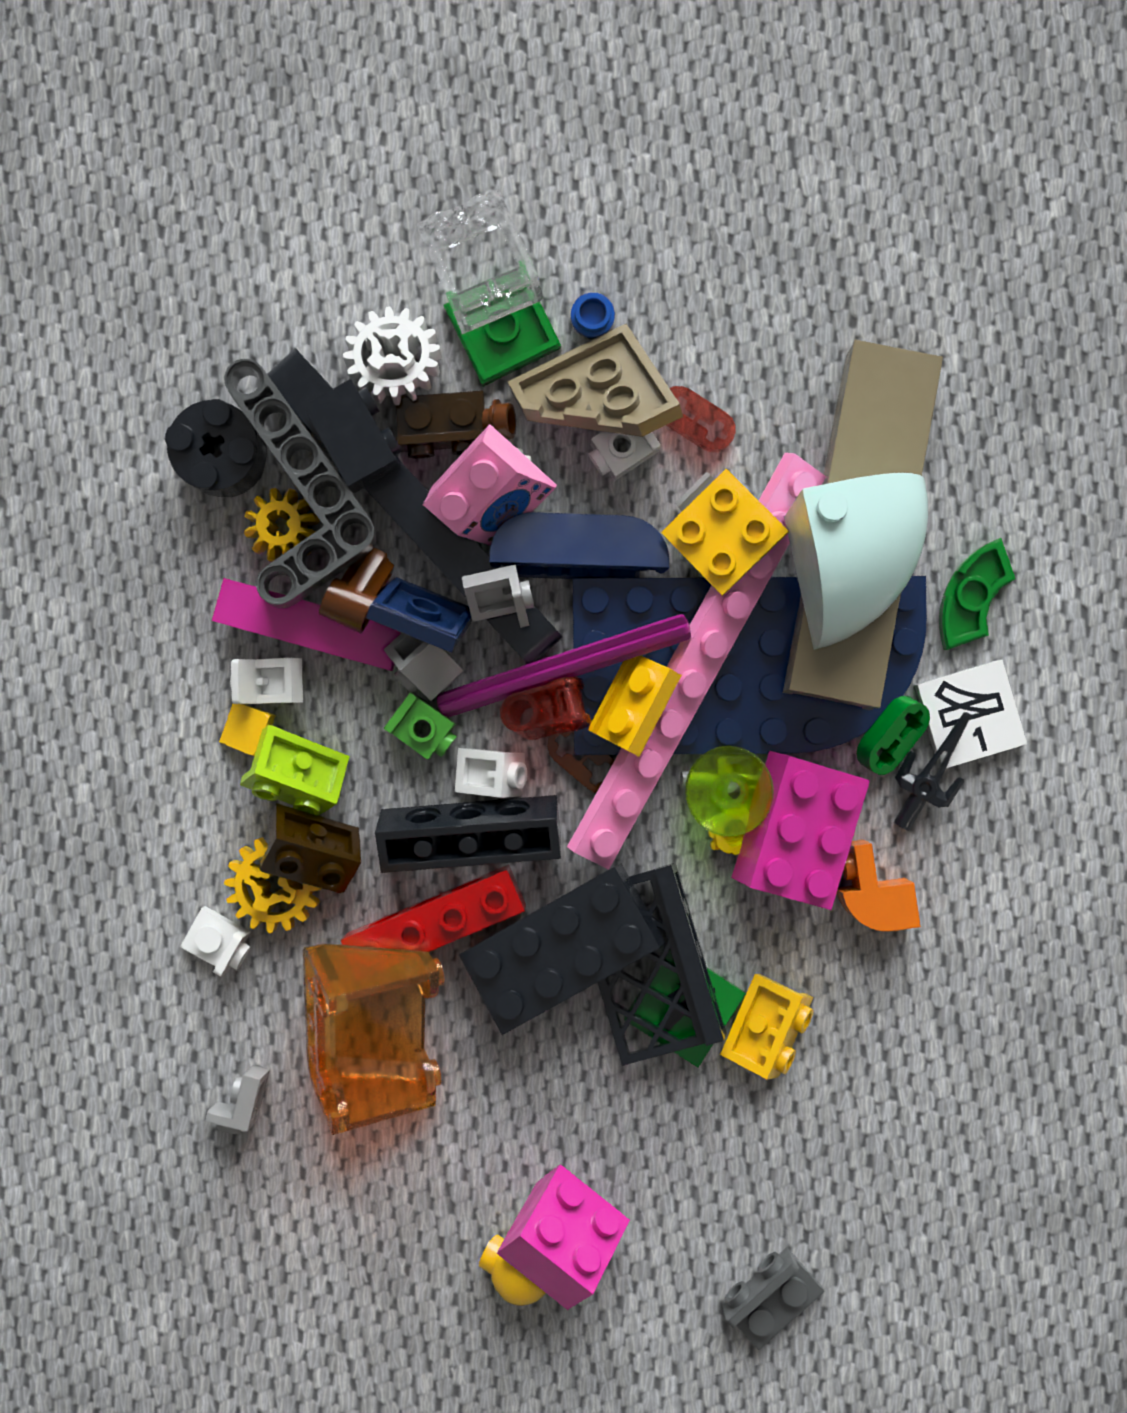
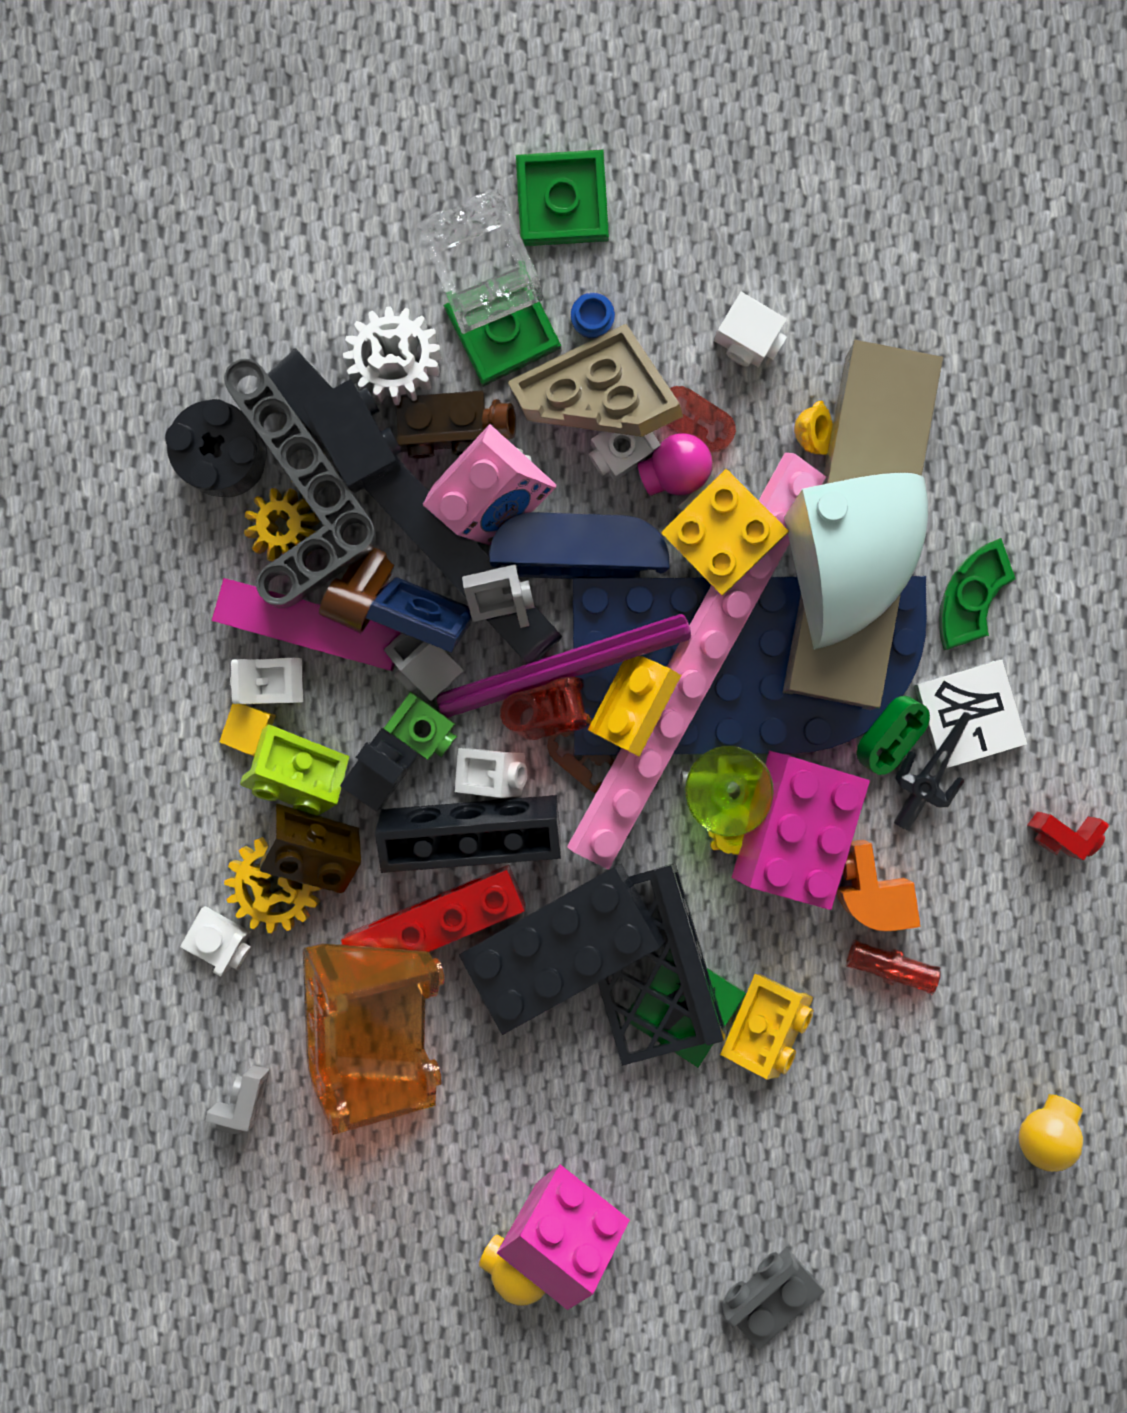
none -> black brick [340,728,419,812]
none -> green tile [516,149,609,247]
none -> dark pink piece [638,433,713,496]
none -> white brick [714,292,787,368]
none -> yellow animal [794,401,833,455]
none -> clear red pin [846,940,941,995]
none -> yellow piece [1018,1094,1083,1172]
none -> red bracket [1027,811,1109,861]

